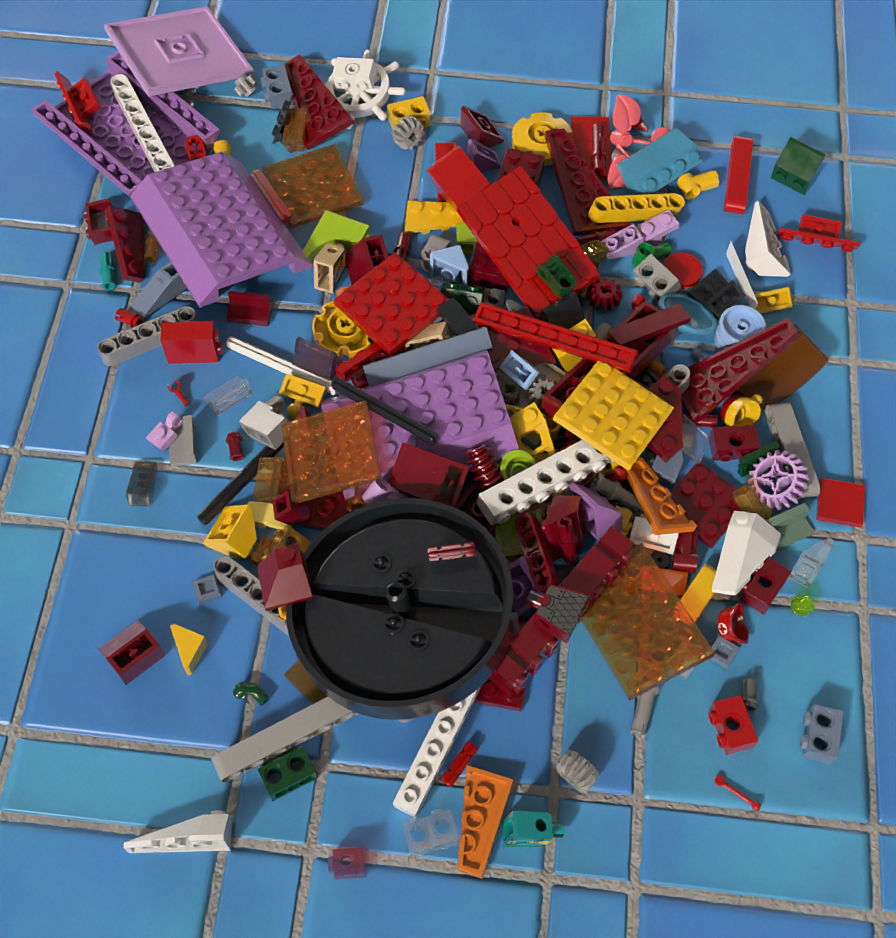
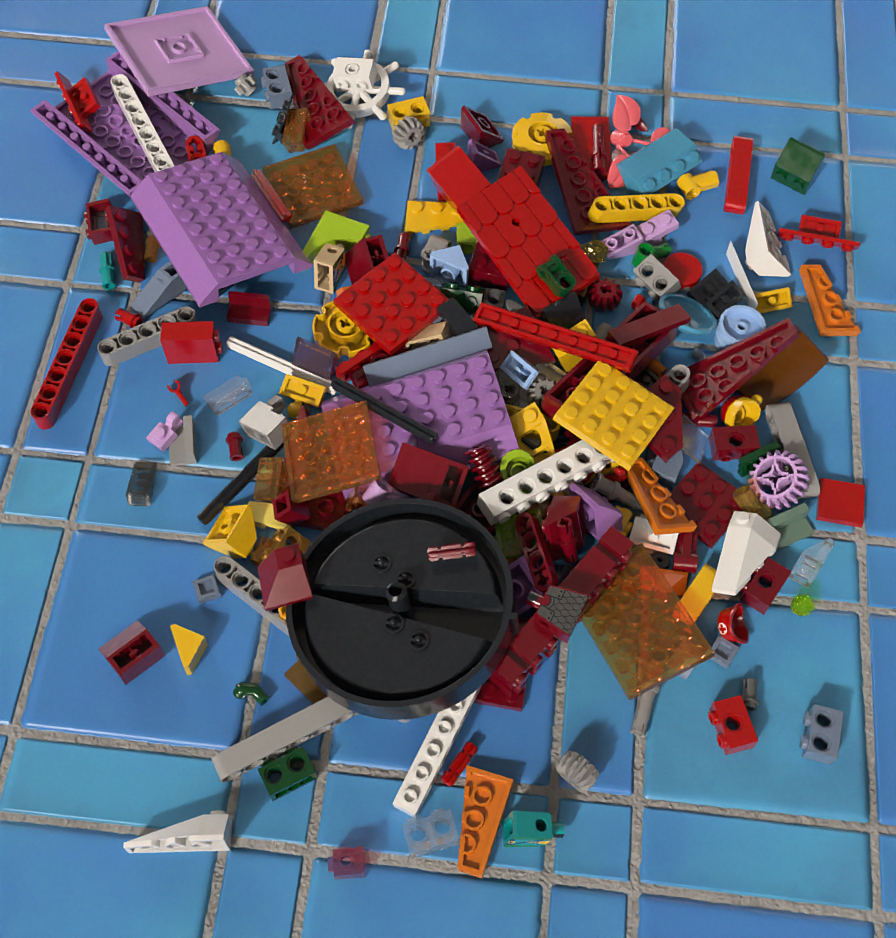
dark red axle [576,228,616,248] -> none
red hinge [714,775,761,811] -> none
none -> red beam [30,298,103,430]
none -> orange wing [799,265,861,336]

